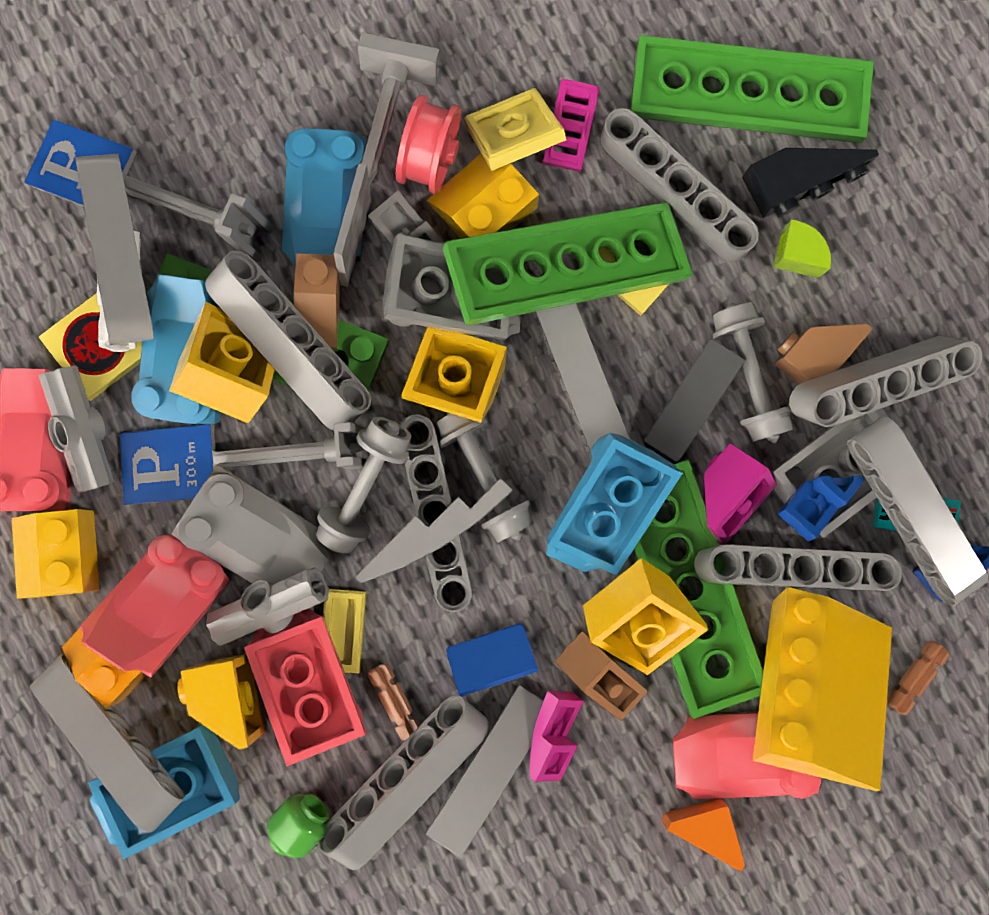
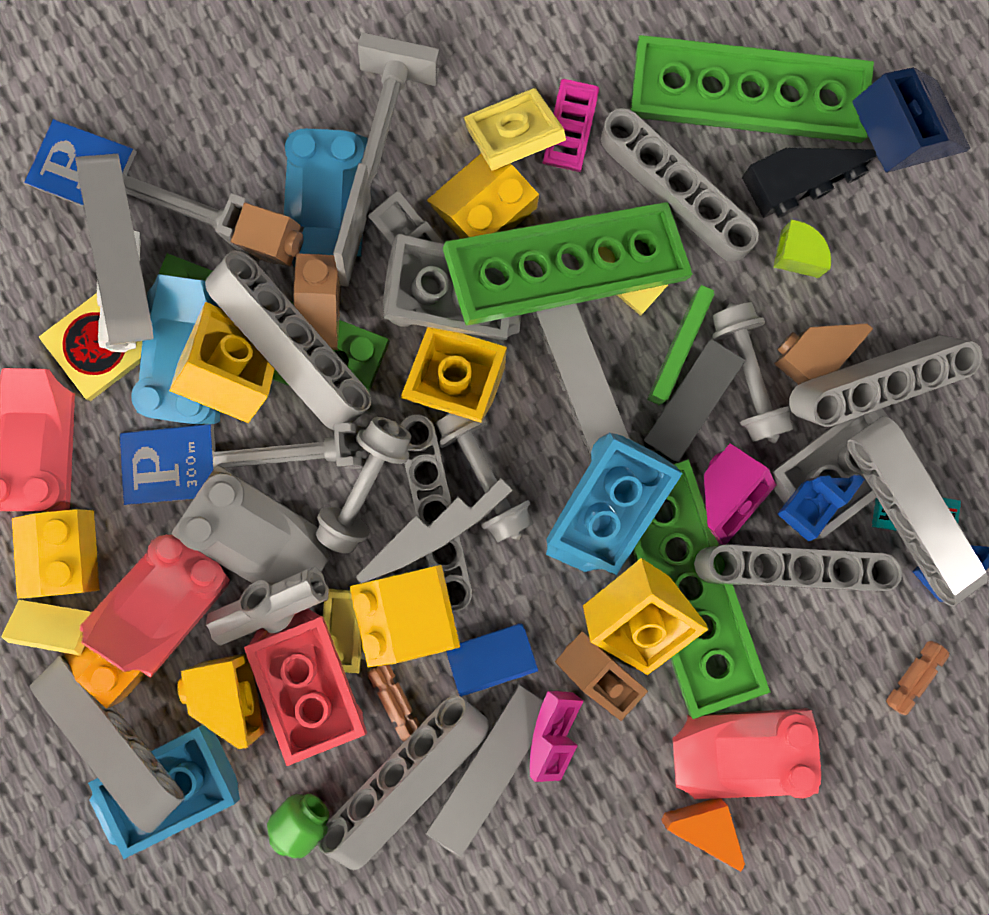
light grey piece [38,366,114,493] -> none
coral wheel [396,94,461,195] -> none
yellow slope [753,587,892,791] -> none
none -> light yellow tile [1,600,92,656]
none -> medium nougat slope [231,202,304,266]
none -> yellow slope [350,565,460,667]
none -> bright green tile [647,285,714,405]
none -> dark blue slope [852,67,971,173]

